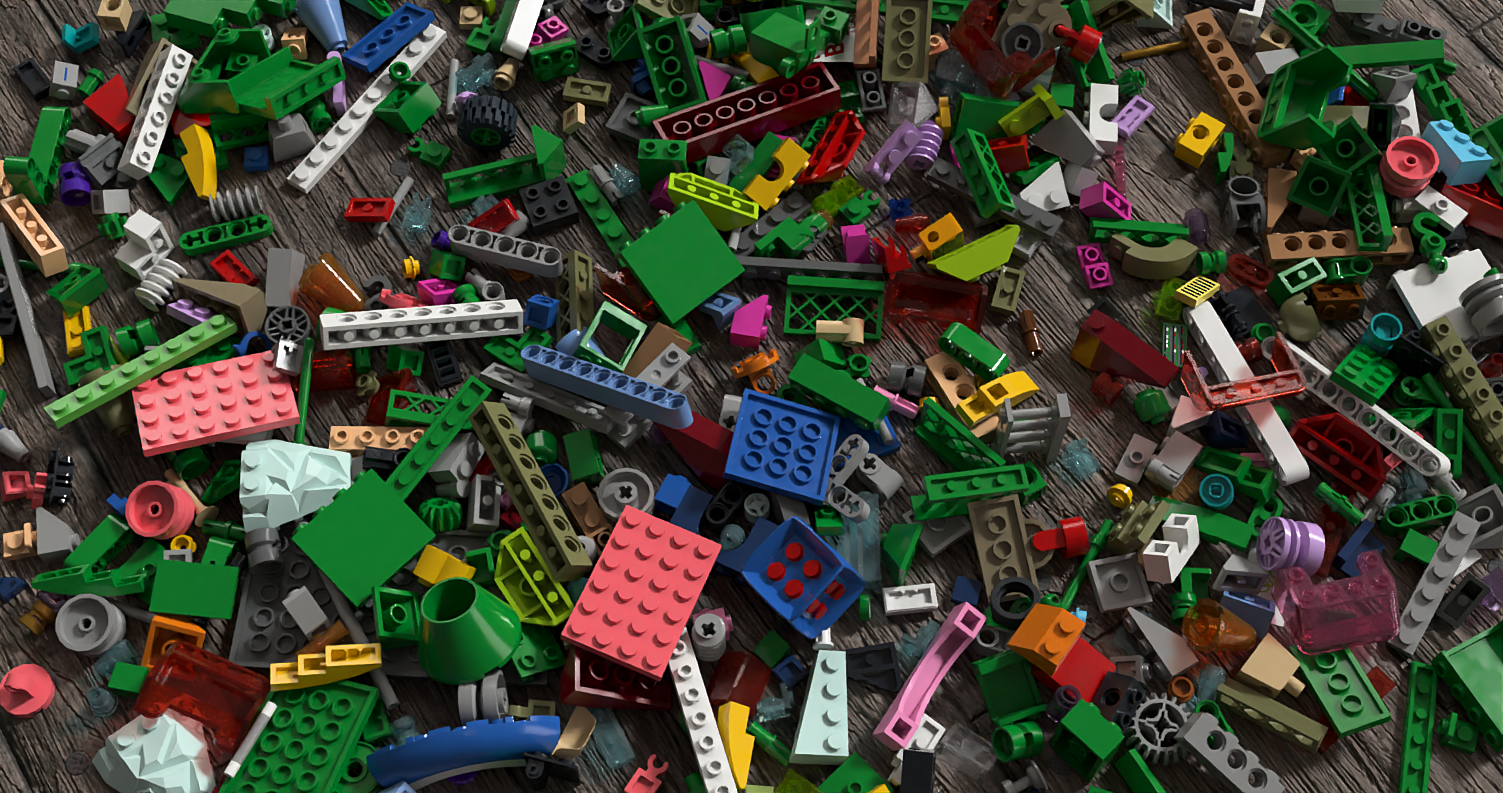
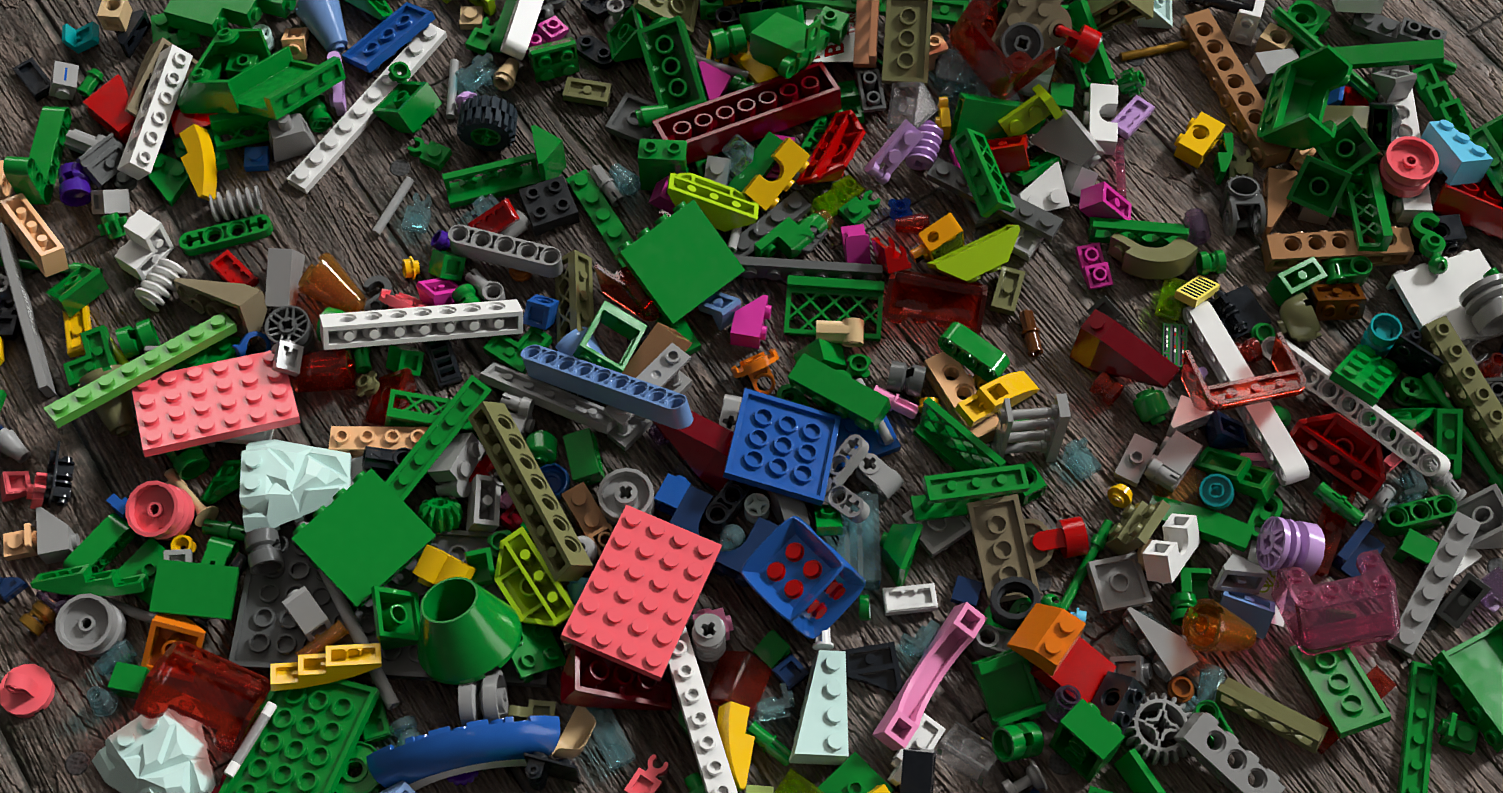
lavender plate [166,299,216,327] -> none
green piece [291,337,314,445] -> none
red plate [344,198,396,222] -> none
tan plate [563,102,585,134] -> none
blue hips [629,58,654,98] -> none
light grey brick [681,12,715,49] -> none
clear red plate [1226,253,1274,290] -> none
tan torso [1234,633,1306,699] -> none
white plate [1413,185,1468,232] -> none

